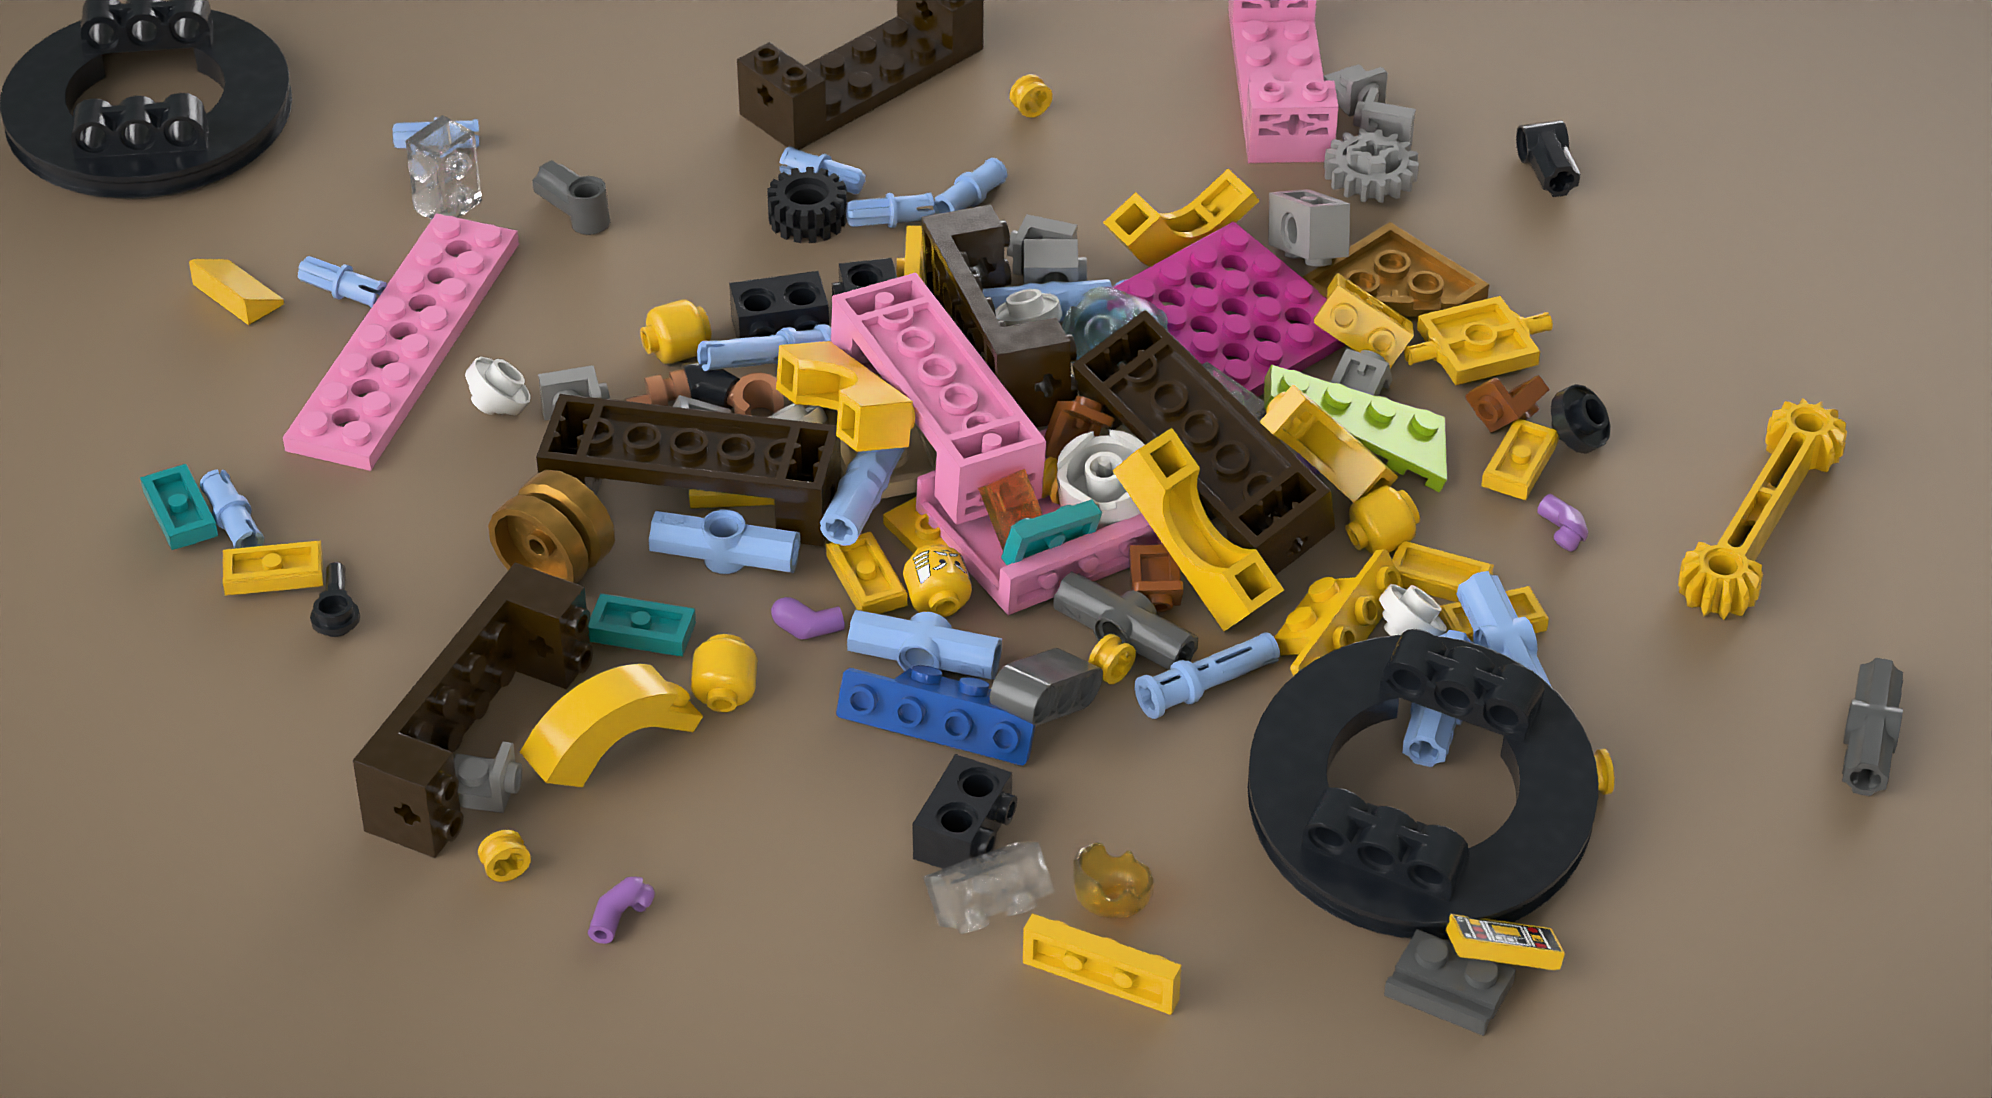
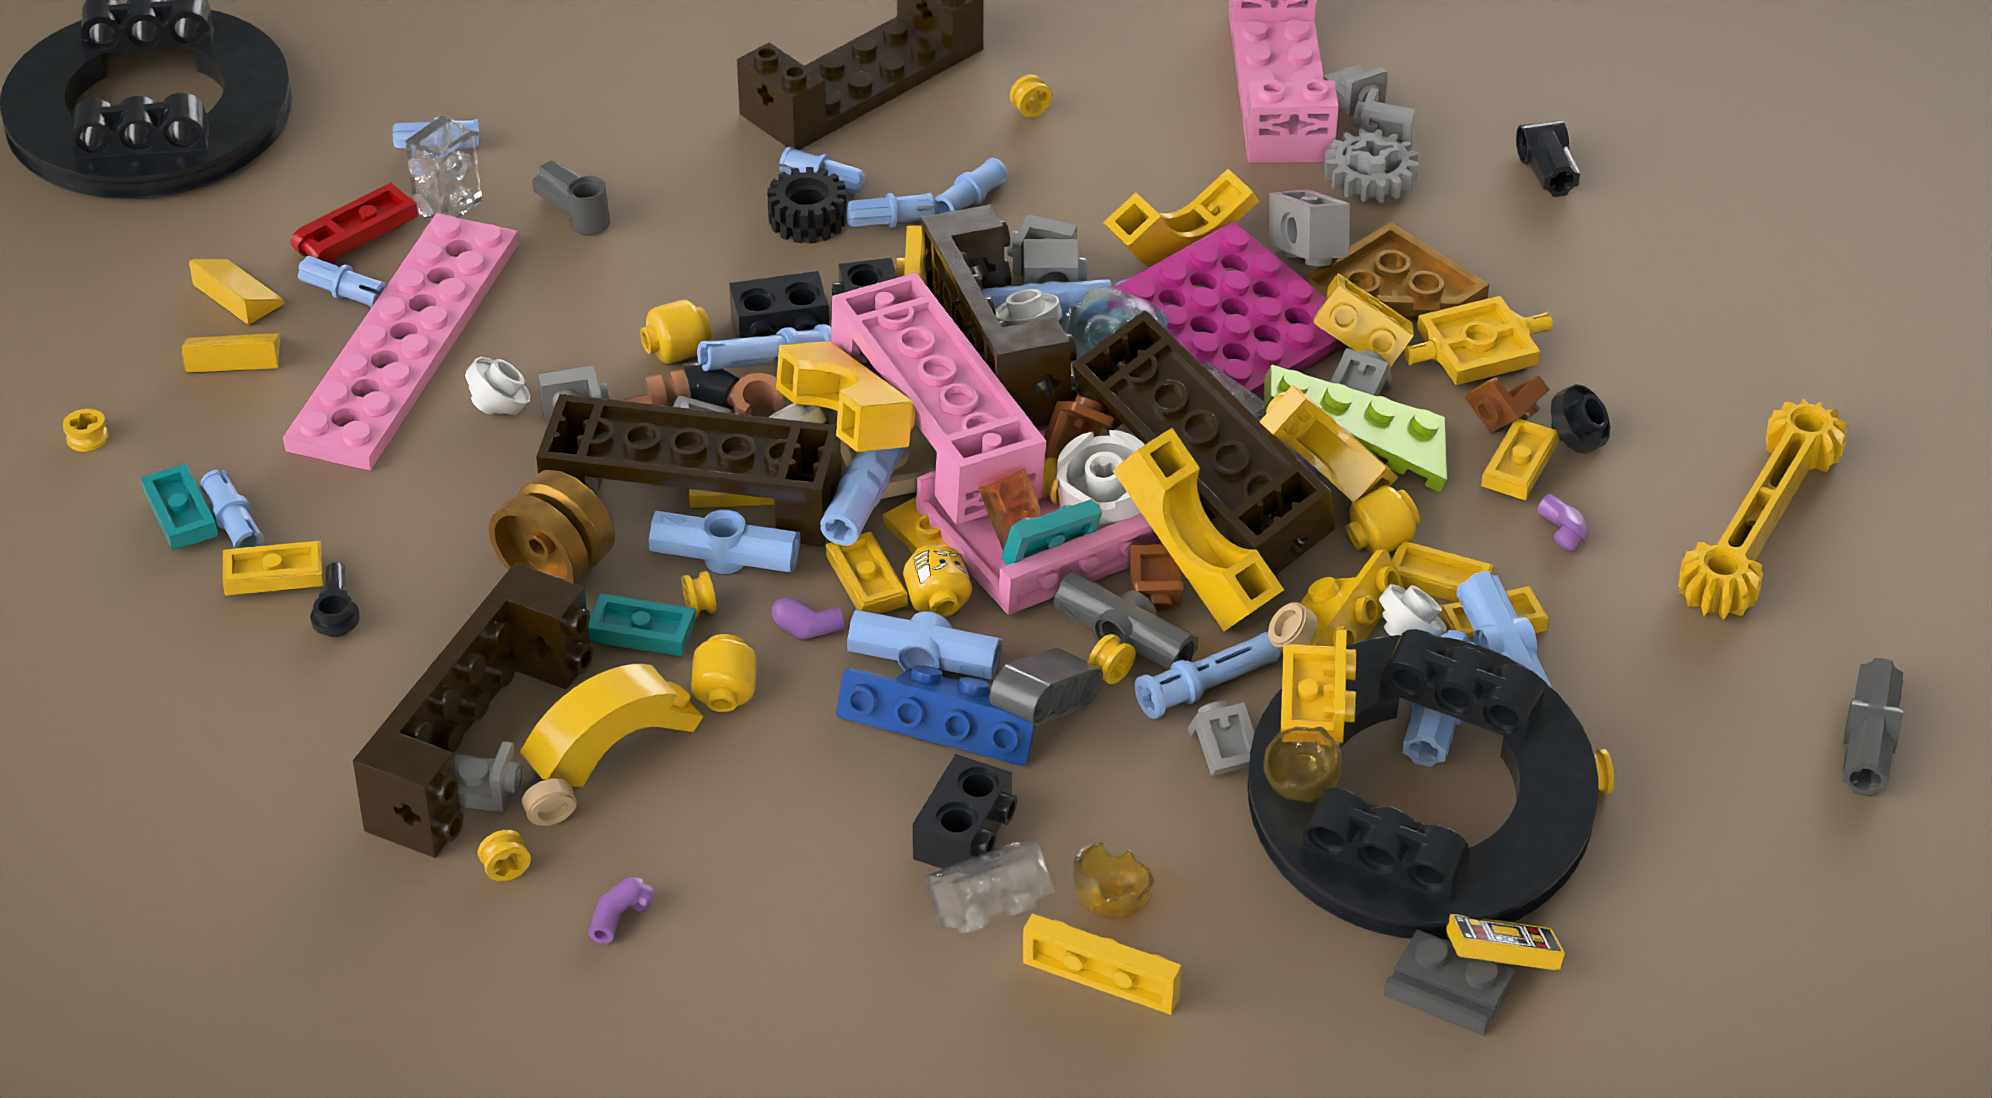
none -> yellow bush [63,408,109,452]
none -> yellow slope [182,333,280,373]
none -> red plate [290,182,418,265]
none -> tan tile [522,778,577,826]
none -> yellow bush [681,571,717,617]
none -> light grey bracket [1187,701,1255,776]
none -> clear yellow hair [1263,726,1343,803]
none -> tan tile [1268,602,1317,651]
none -> yellow bracket [1280,630,1356,743]

